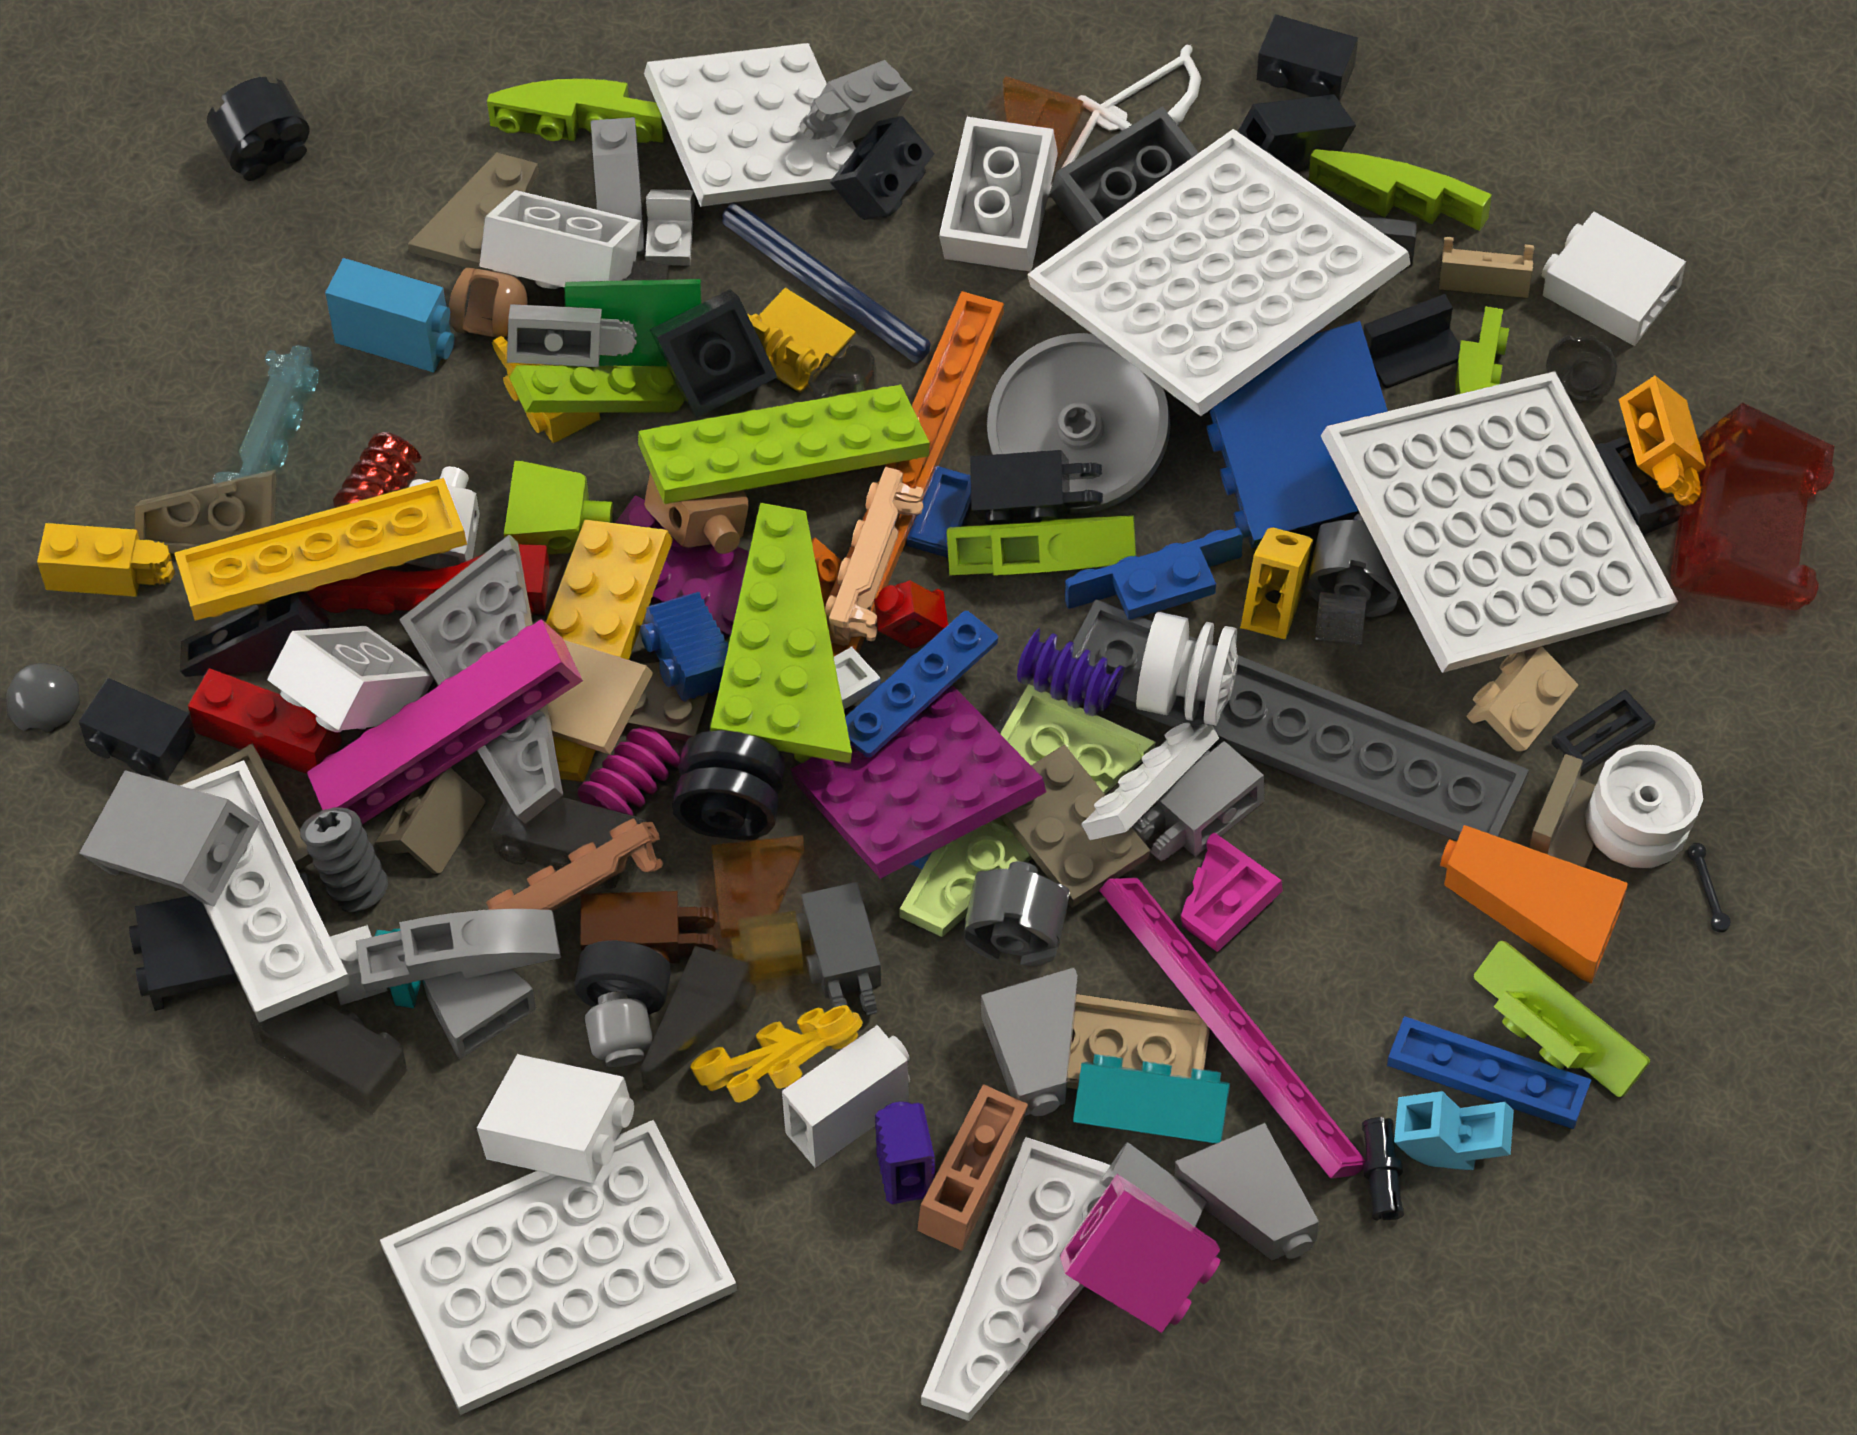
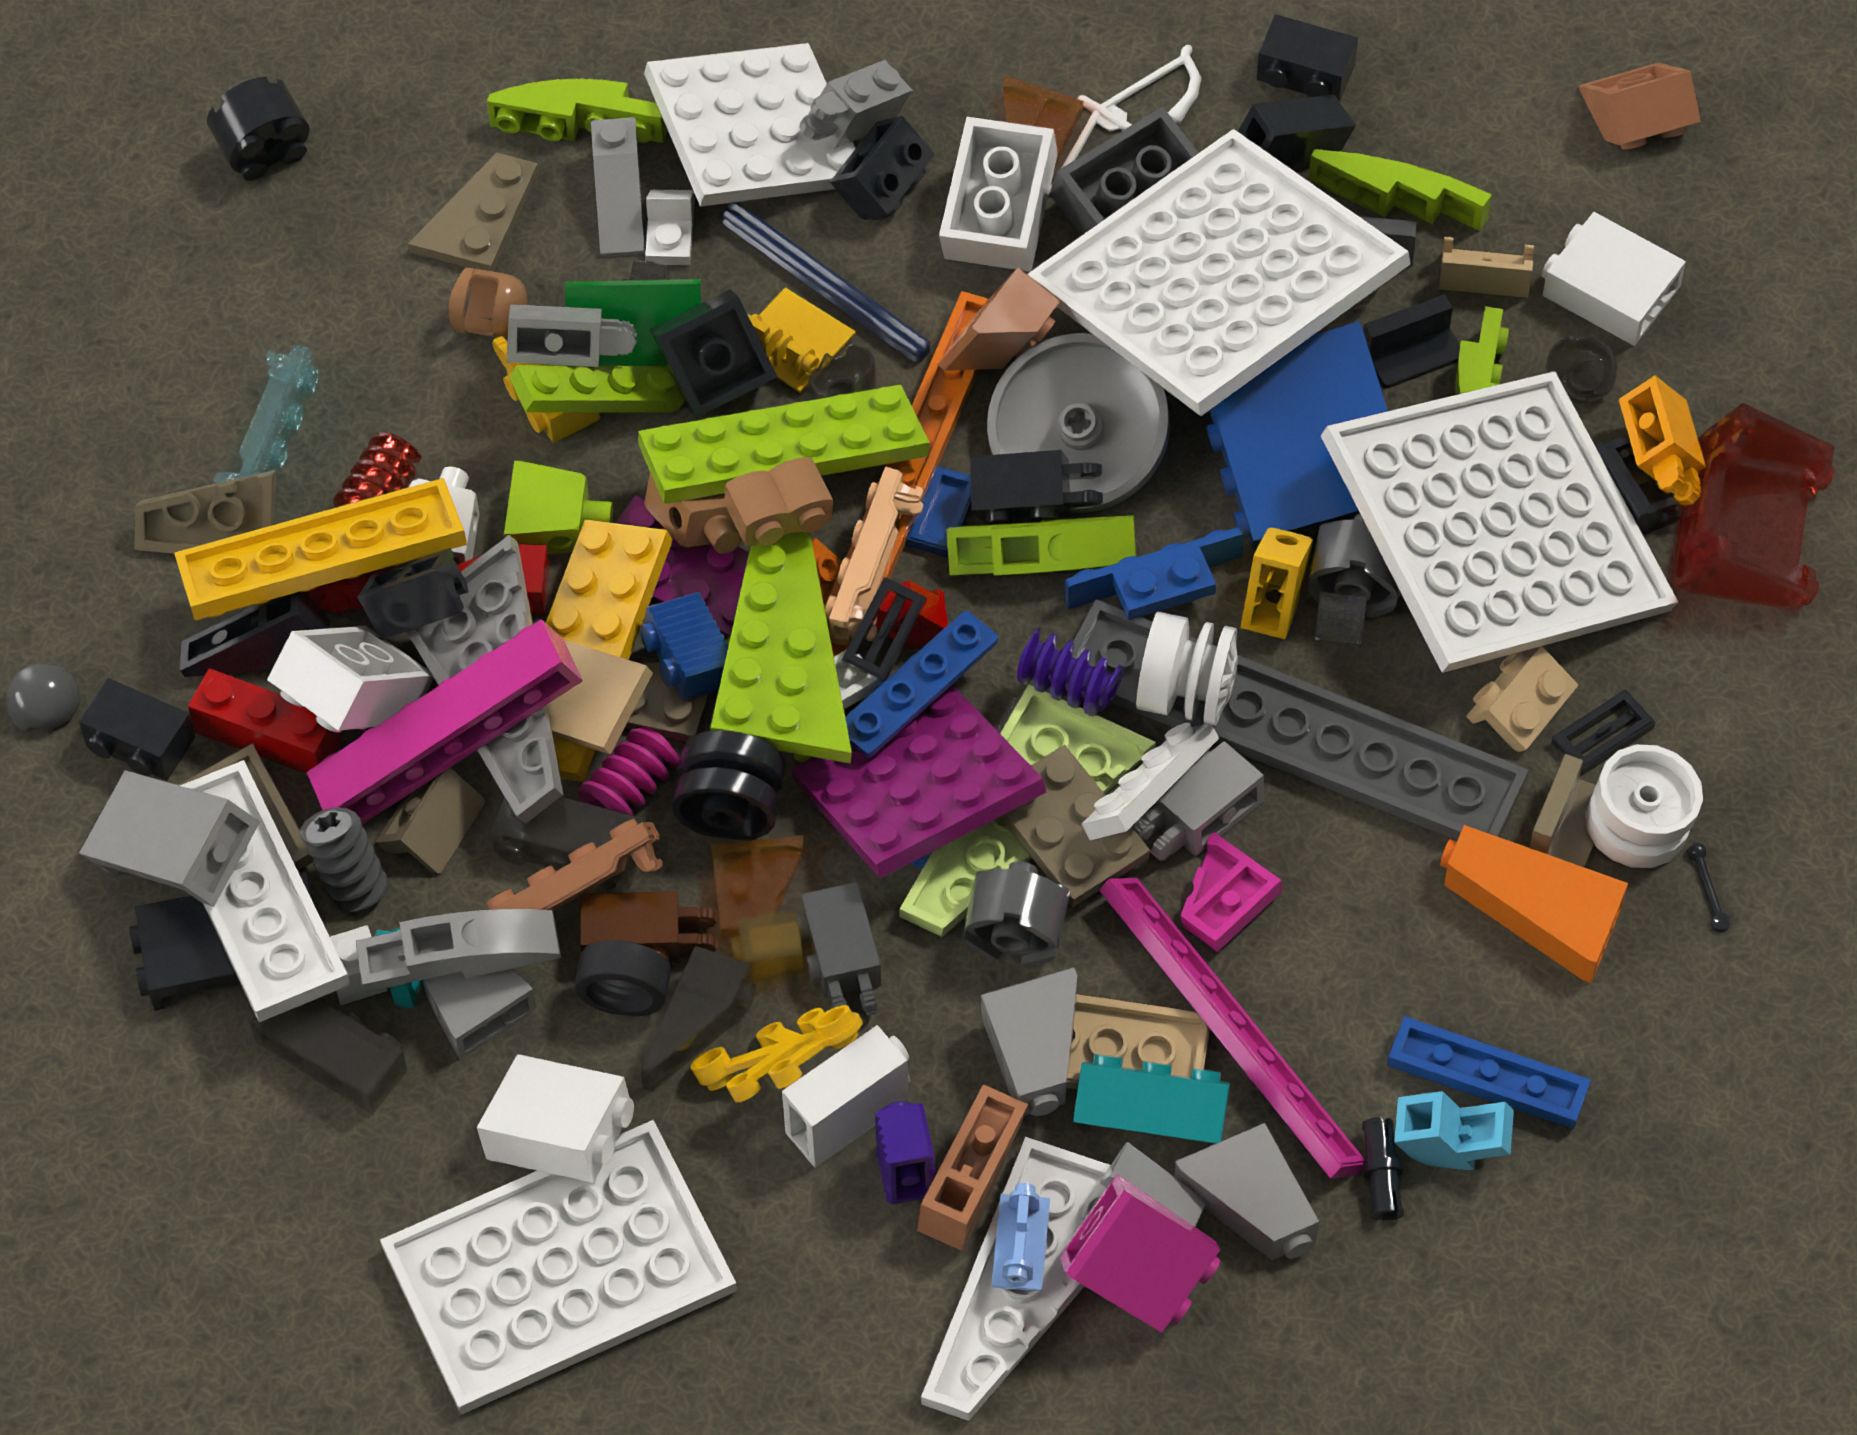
yellow hinge [37,523,176,597] -> none
dark azure brick [325,258,455,372] -> none
white brick [479,190,641,289] -> none
light grey head [585,991,653,1067] -> none
lime bracket [1474,941,1650,1097] -> none
none -> black hinge [357,548,468,640]
none -> medium nougat brick [724,457,833,546]
none -> black tile [842,577,927,683]
none -> nougat slope [937,267,1060,370]
none -> light blue hinge [991,1183,1050,1292]
none -> nougat slope [1579,62,1701,149]

